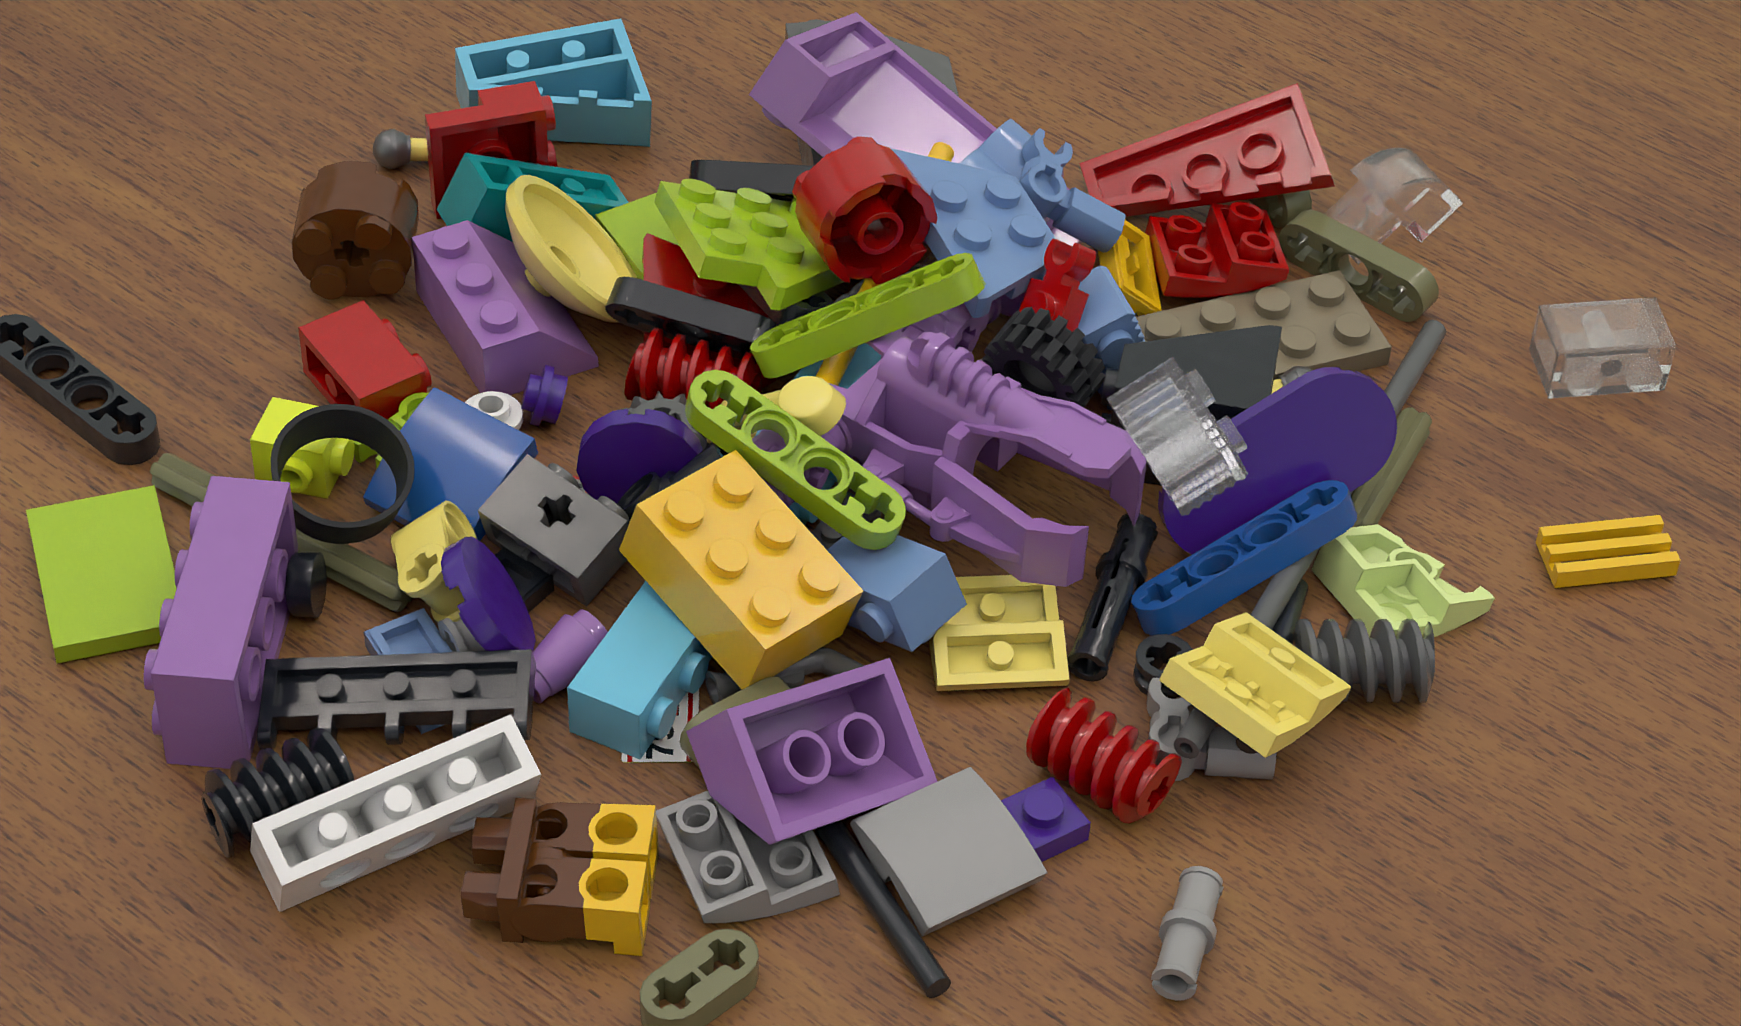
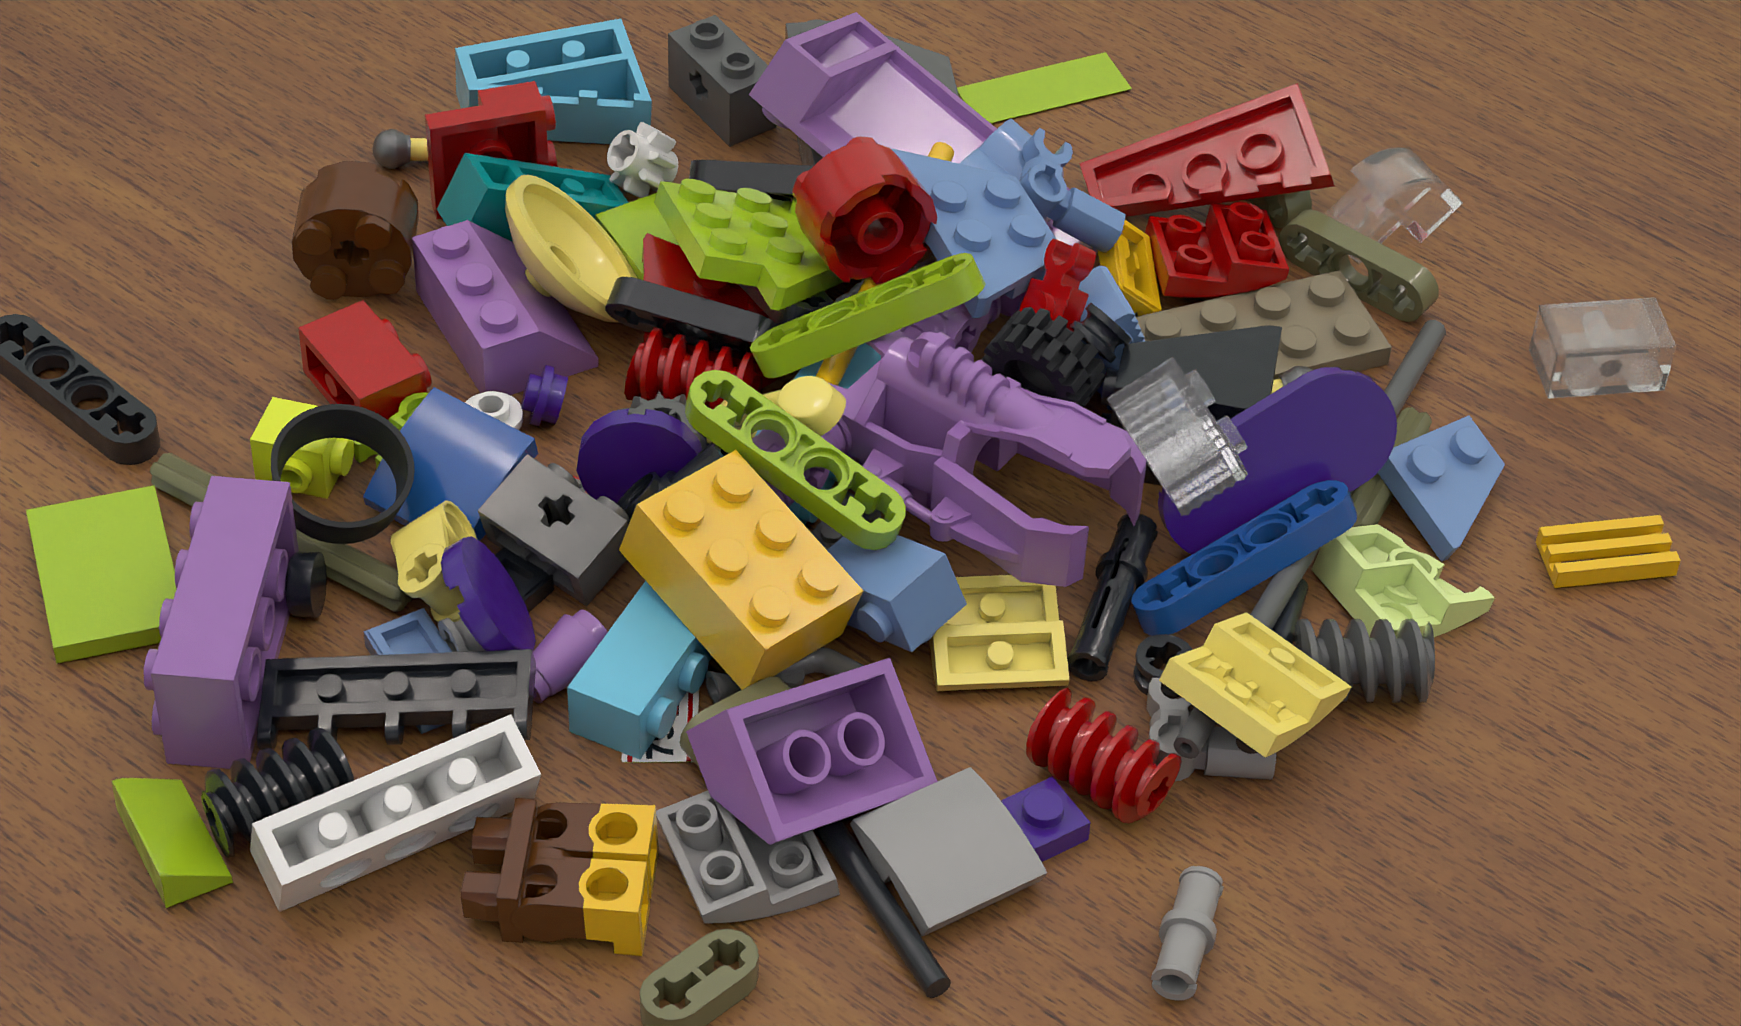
none -> lime slope [112,778,233,908]
none -> white gear [607,122,678,198]
none -> dark grey brick [668,15,777,147]
none -> lime sticker [957,52,1132,123]
none -> black bush [1069,303,1132,363]
none -> medium blue wing [1378,415,1505,562]

